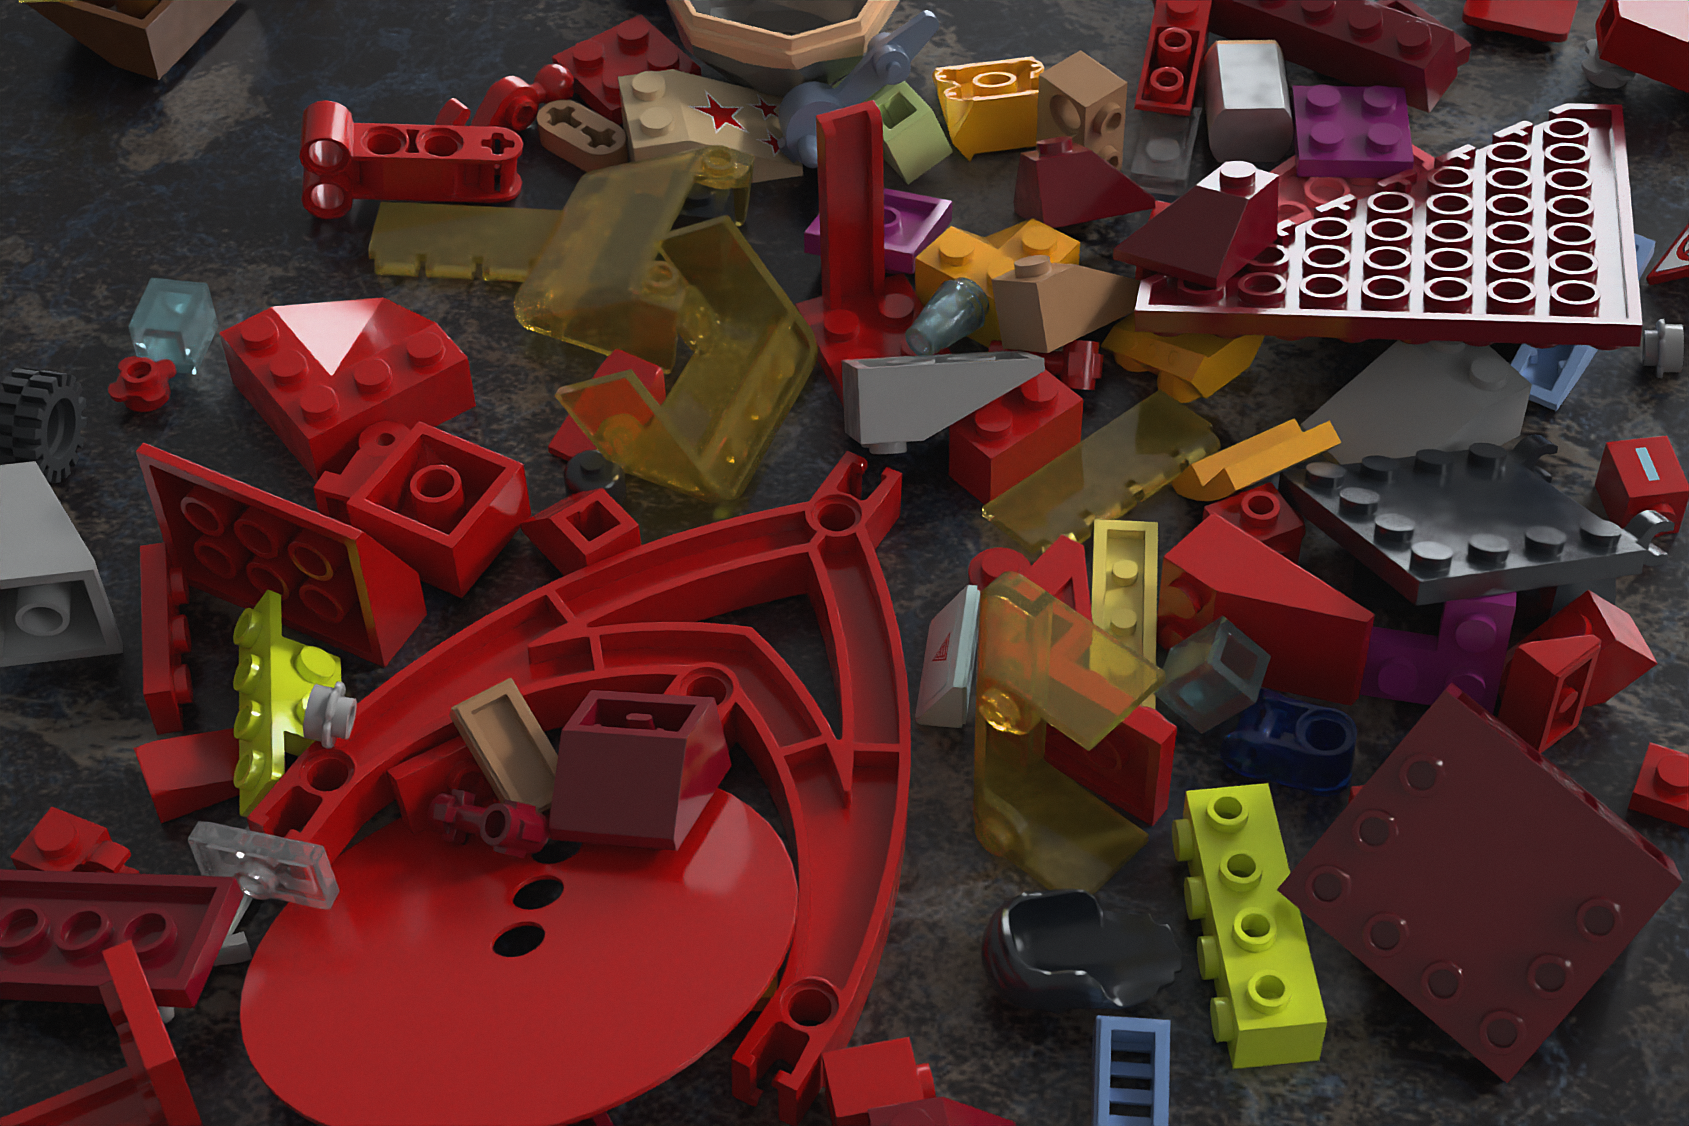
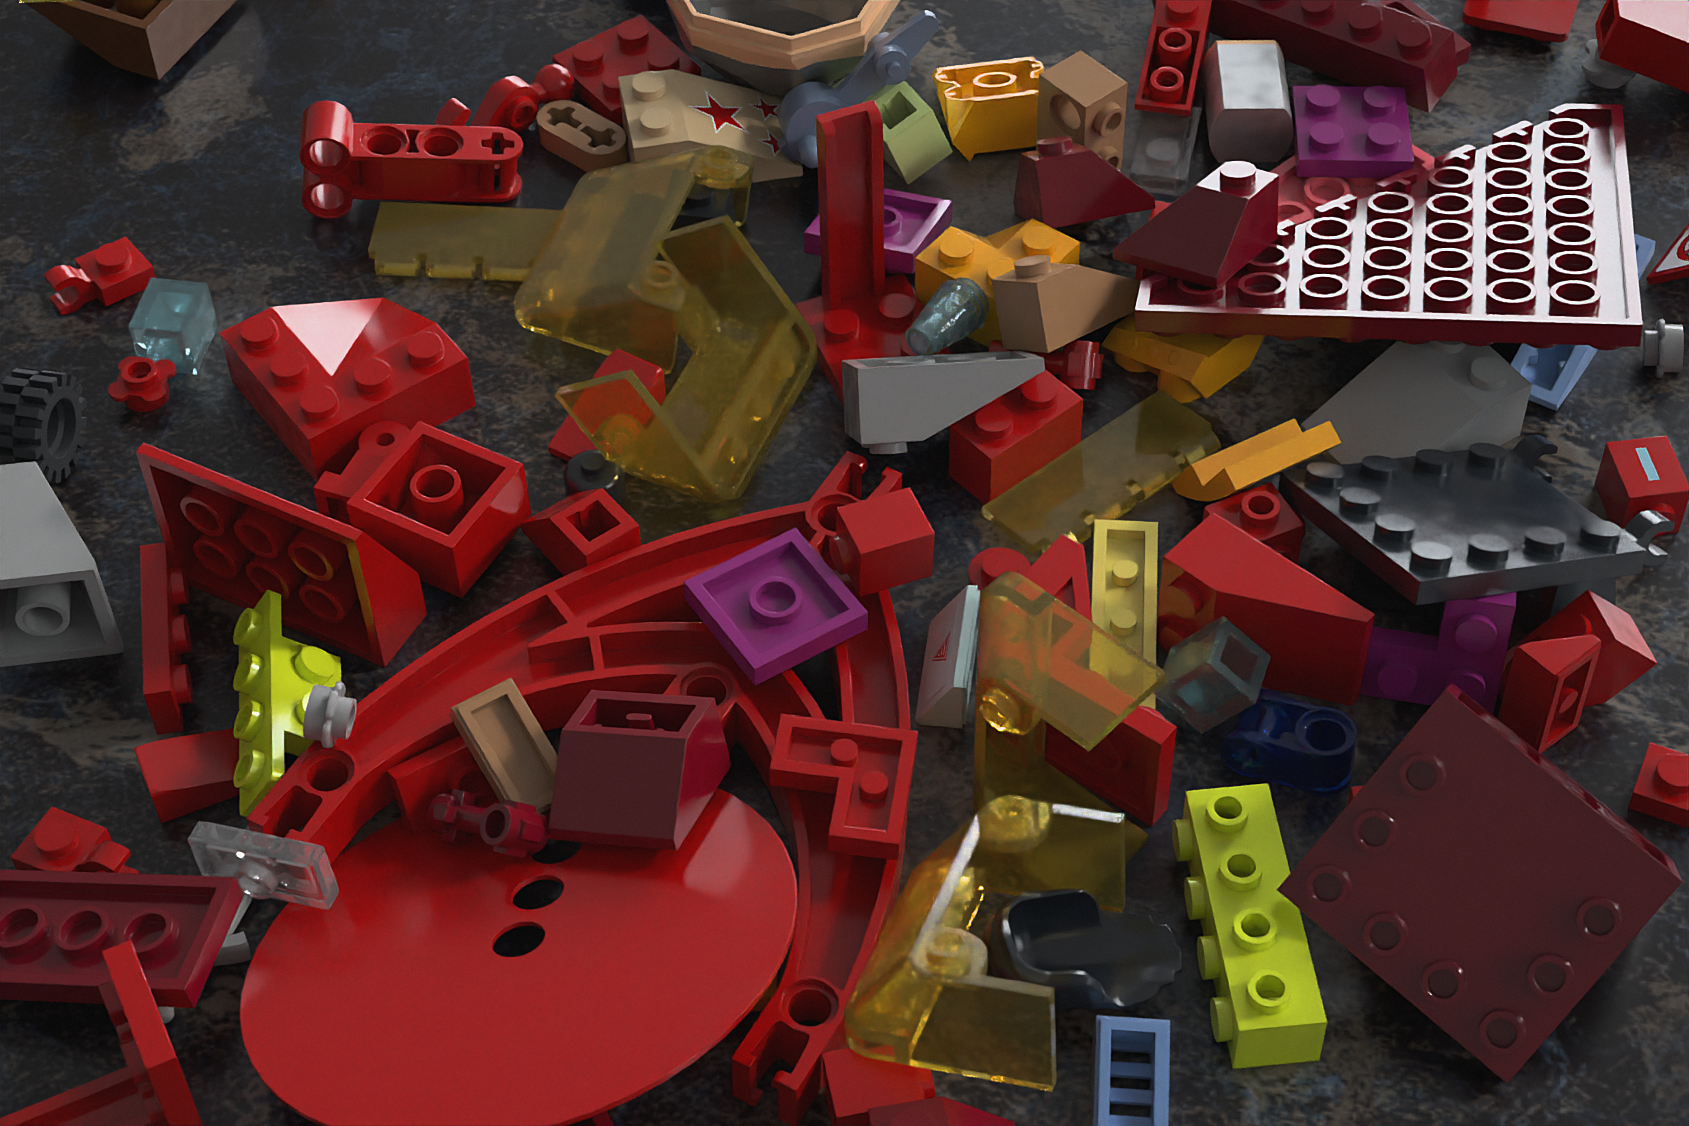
none -> red plate [44,236,157,315]
none -> magenta plate [684,528,868,686]
none -> red plate [770,714,918,861]
none -> red brick [829,487,935,597]
none -> clear yellow windscreen [844,795,1125,1091]

